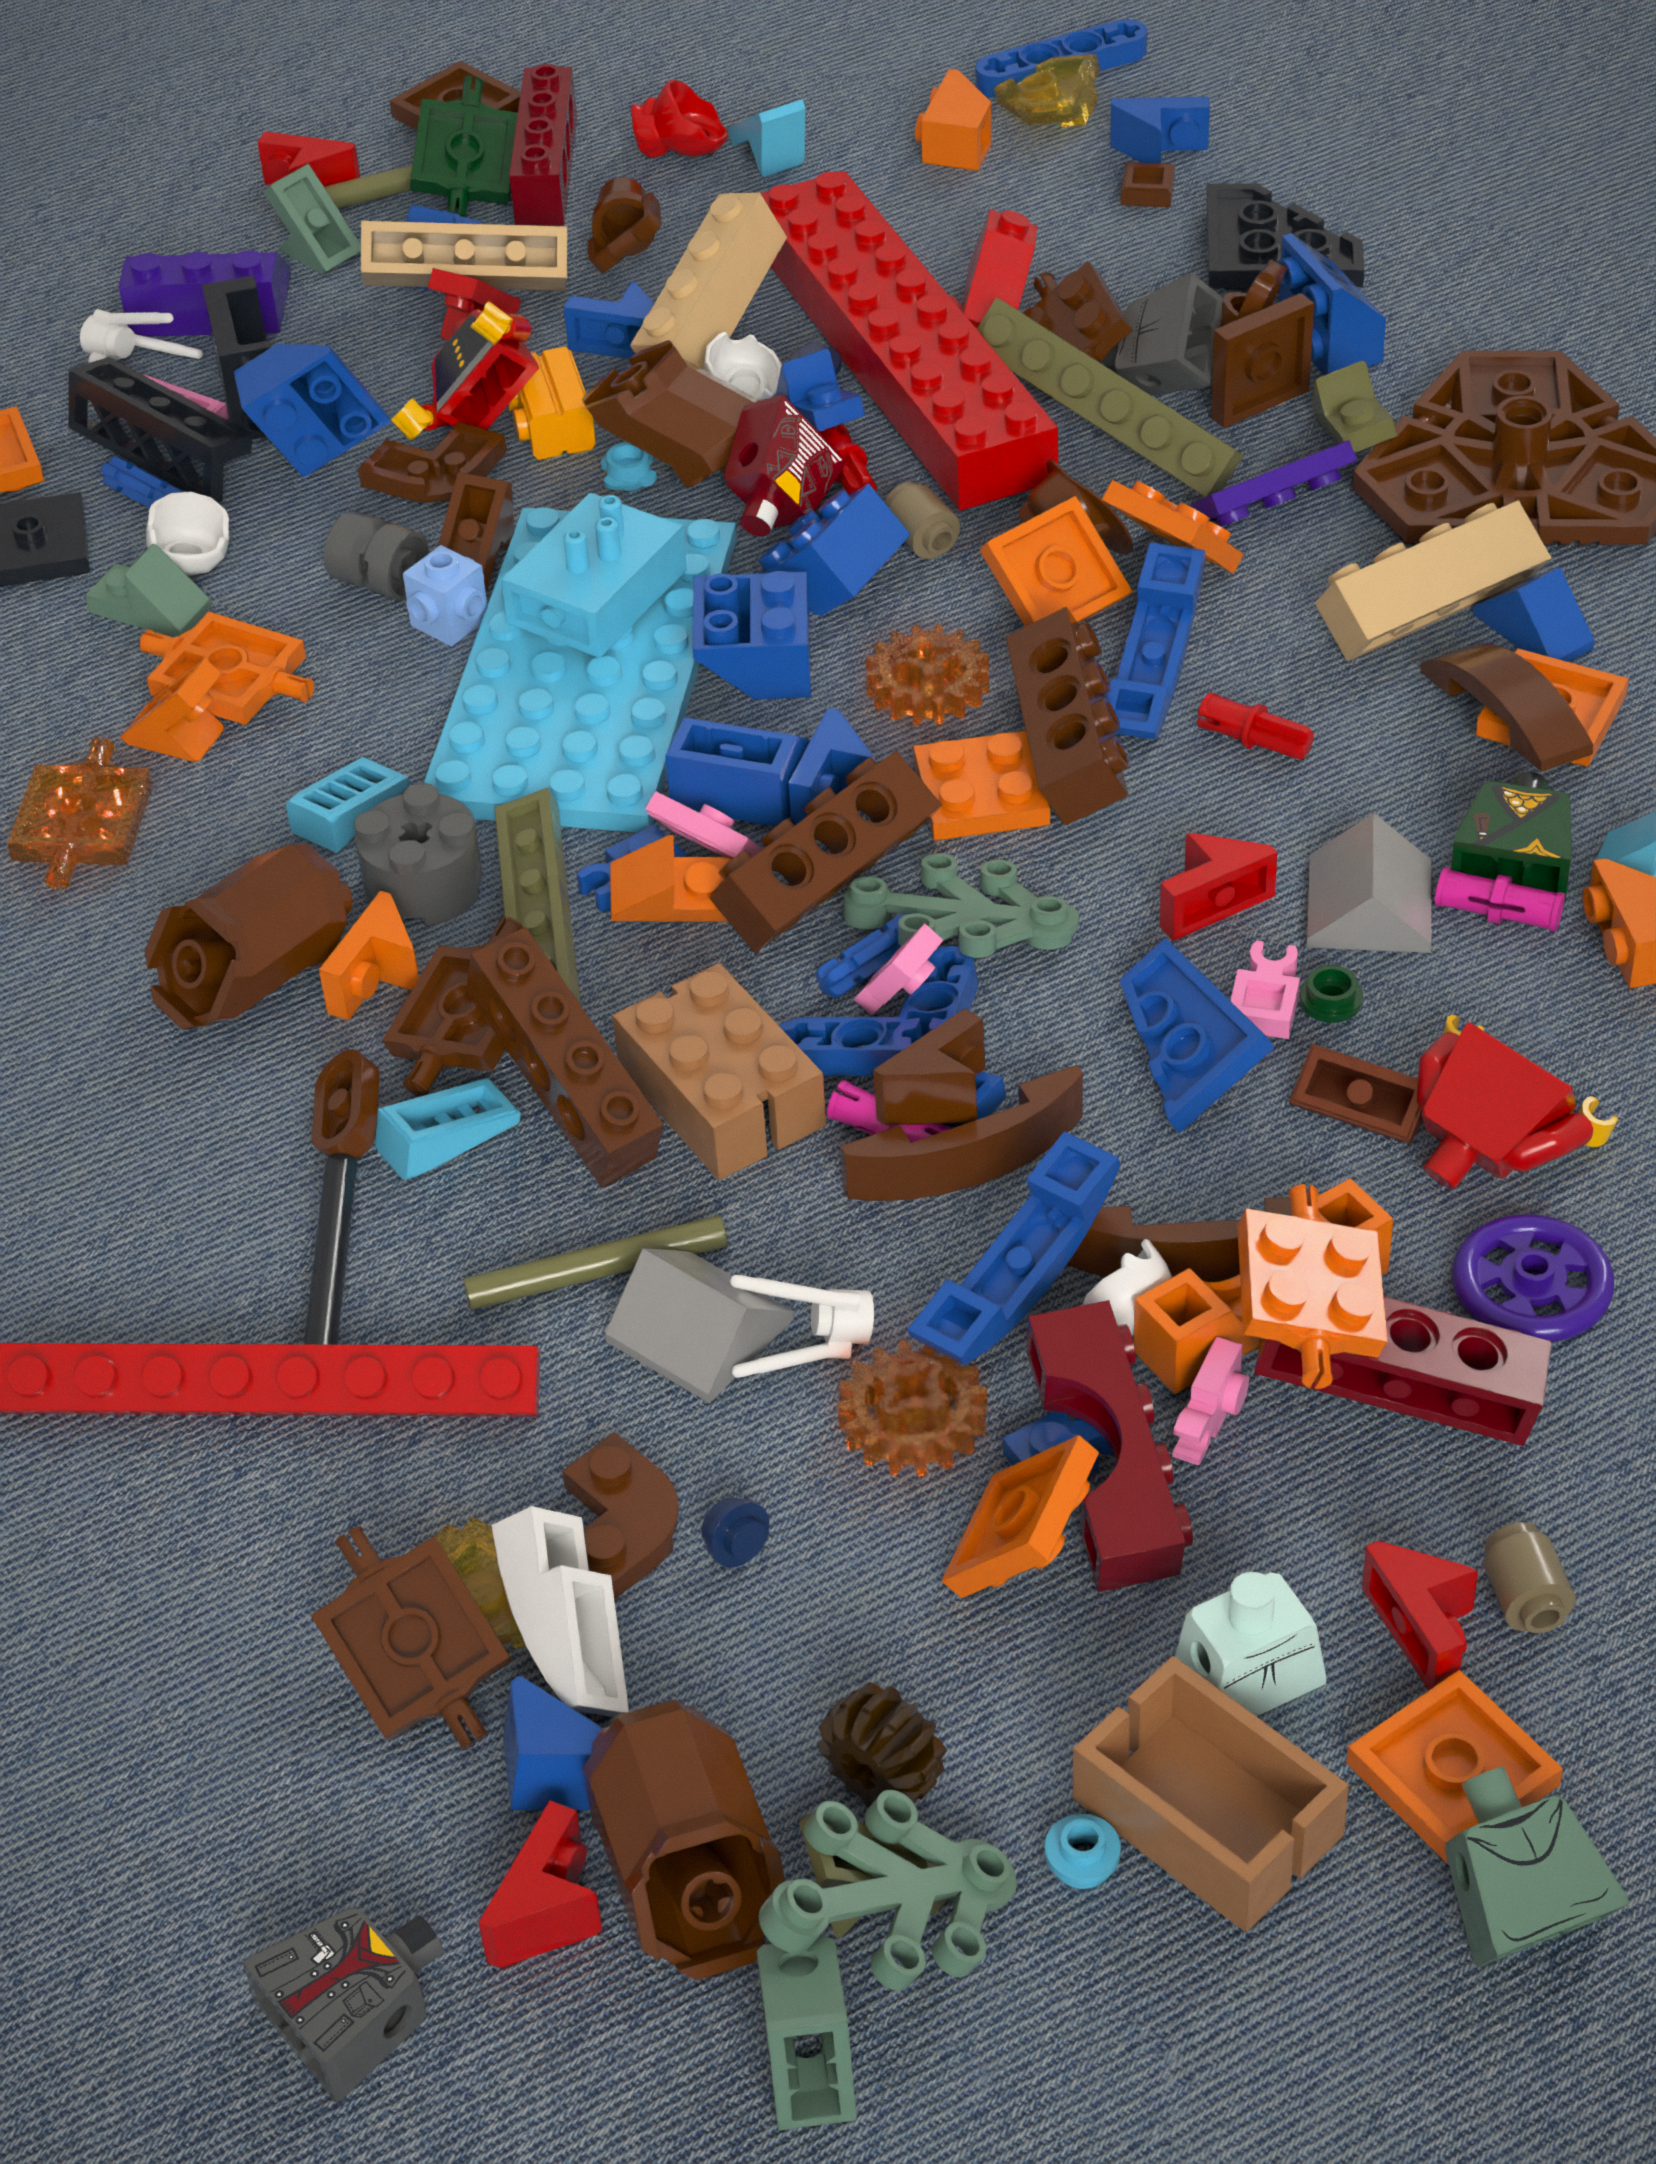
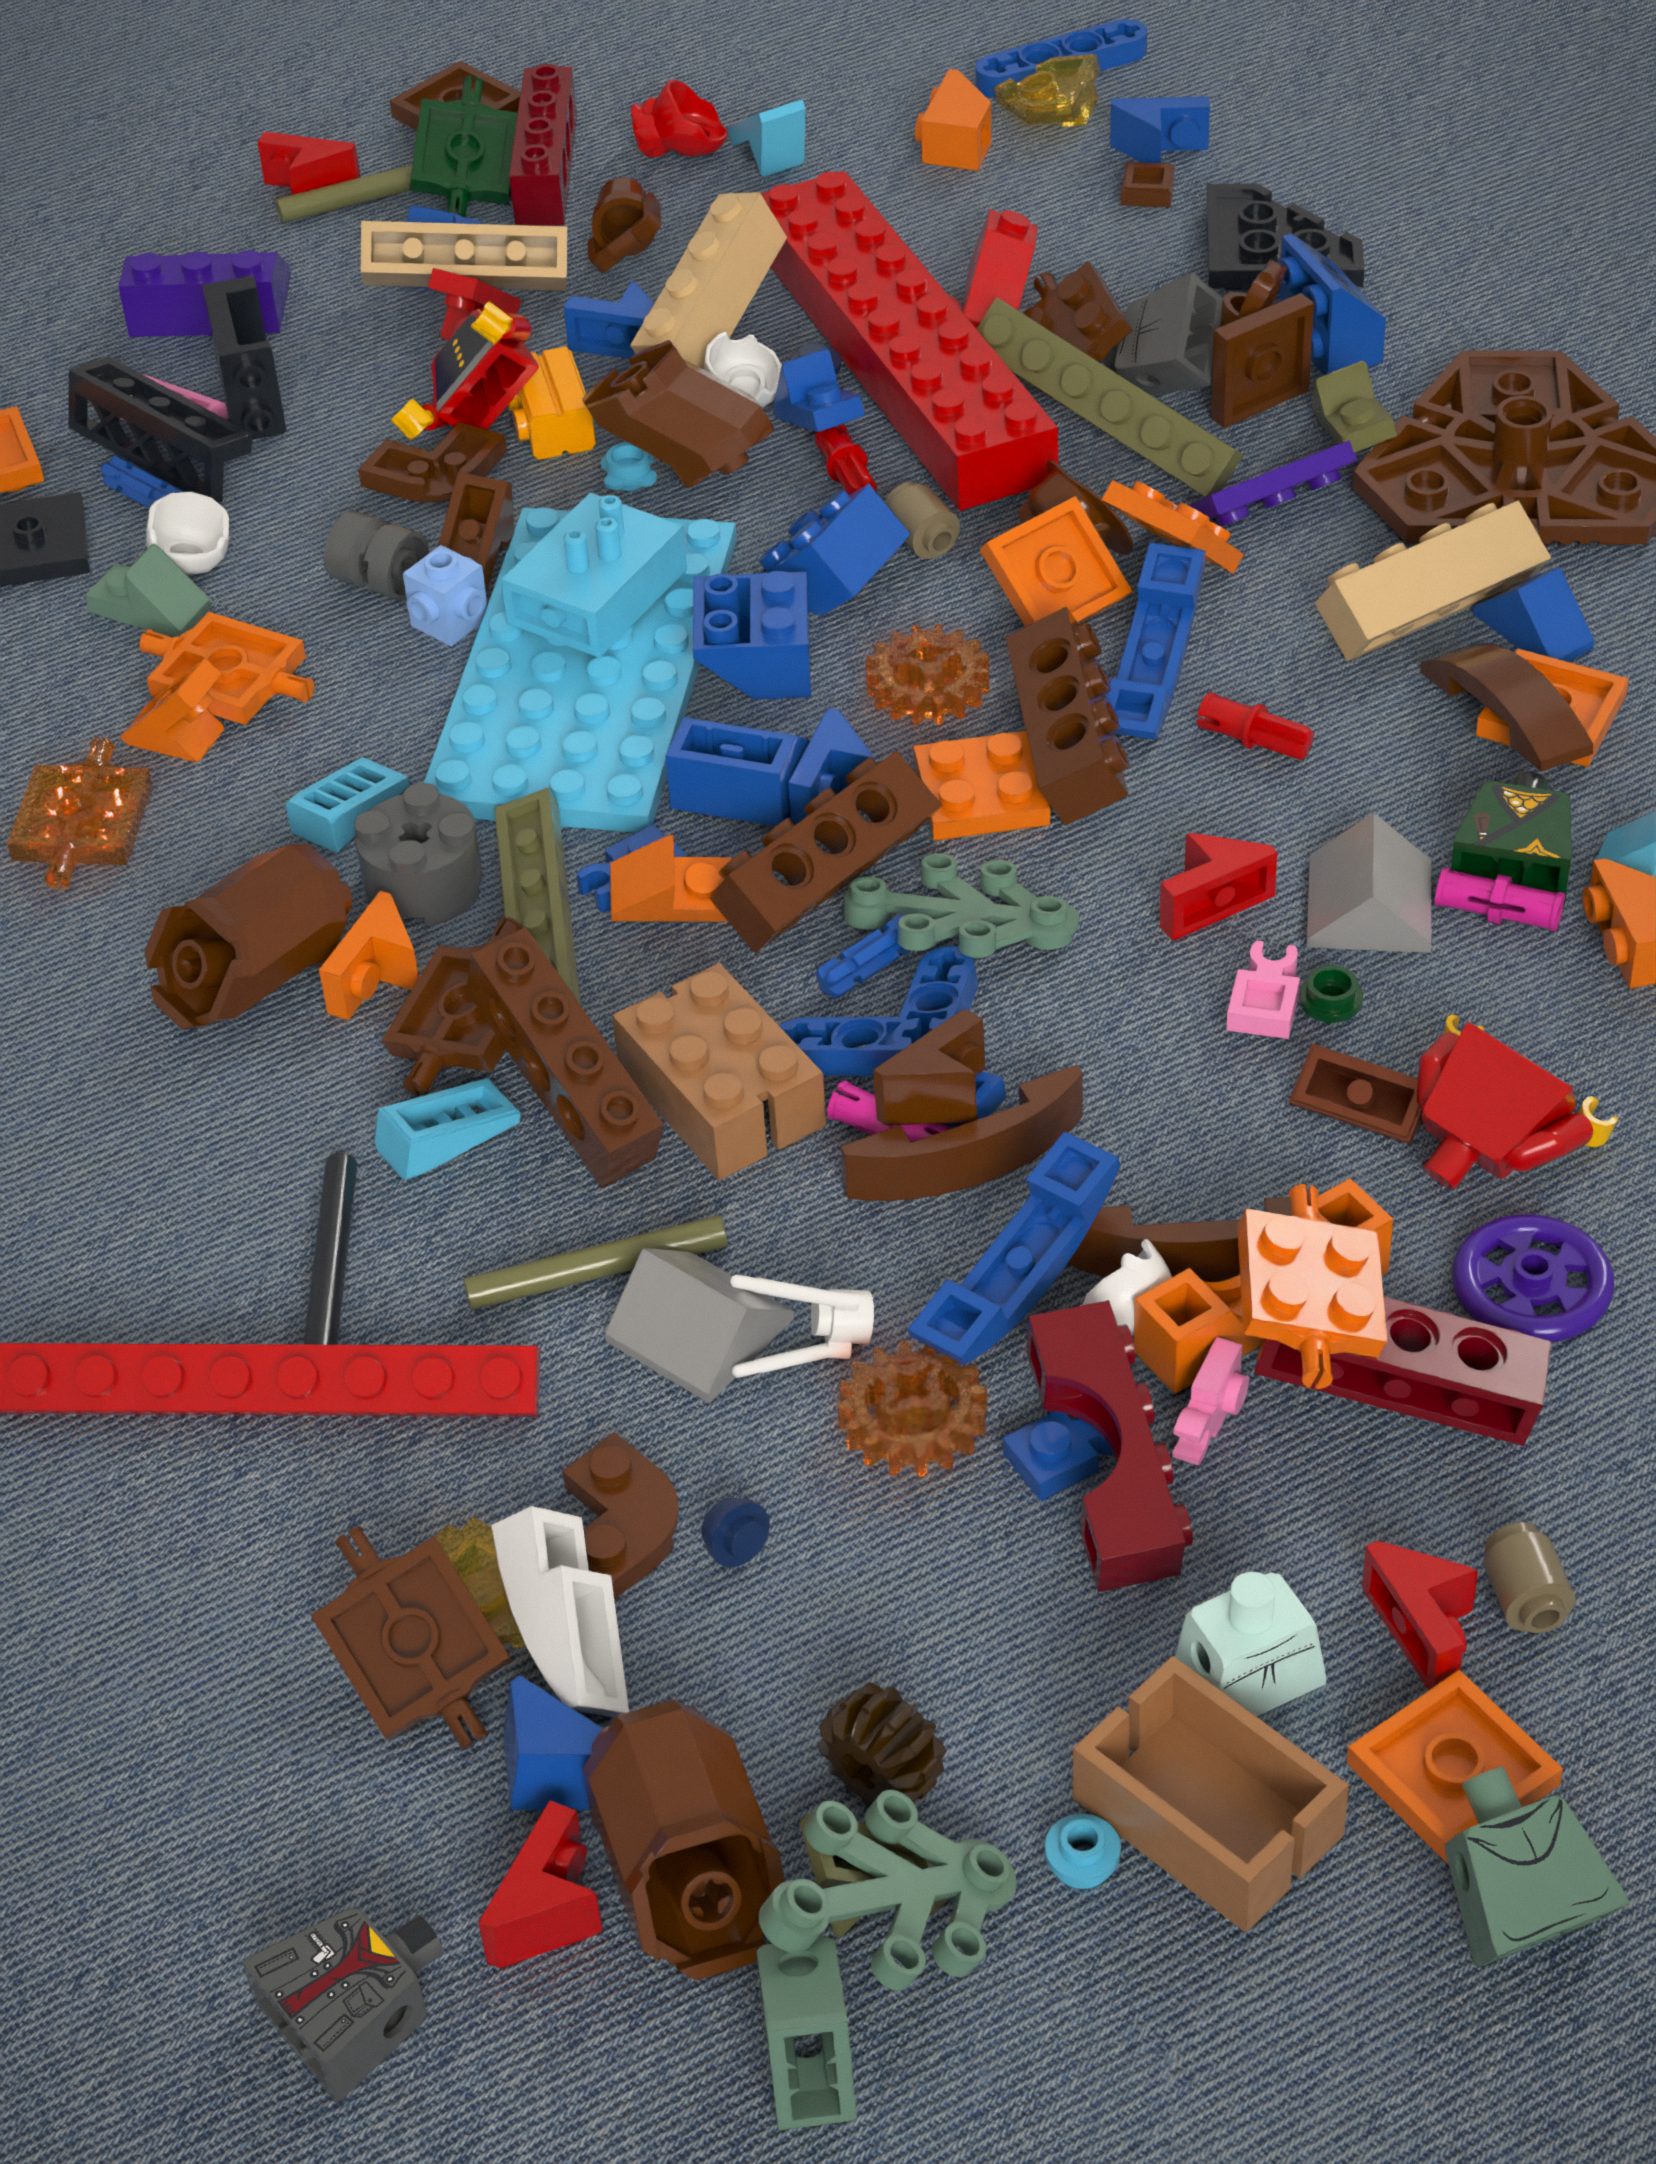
white plant [80,309,203,363] -> none
blue slope [234,343,391,478] -> none
sand green slope [264,164,361,275] -> none
reddish brown plate [312,1049,379,1159] -> none
bright pink plate [645,791,763,859] -> none
dark red torso [724,394,846,537] -> none
bright pink plate [853,923,943,1016] -> none
orange plate [941,1435,1099,1598] -> none
blue wing [1119,938,1275,1134] -> none

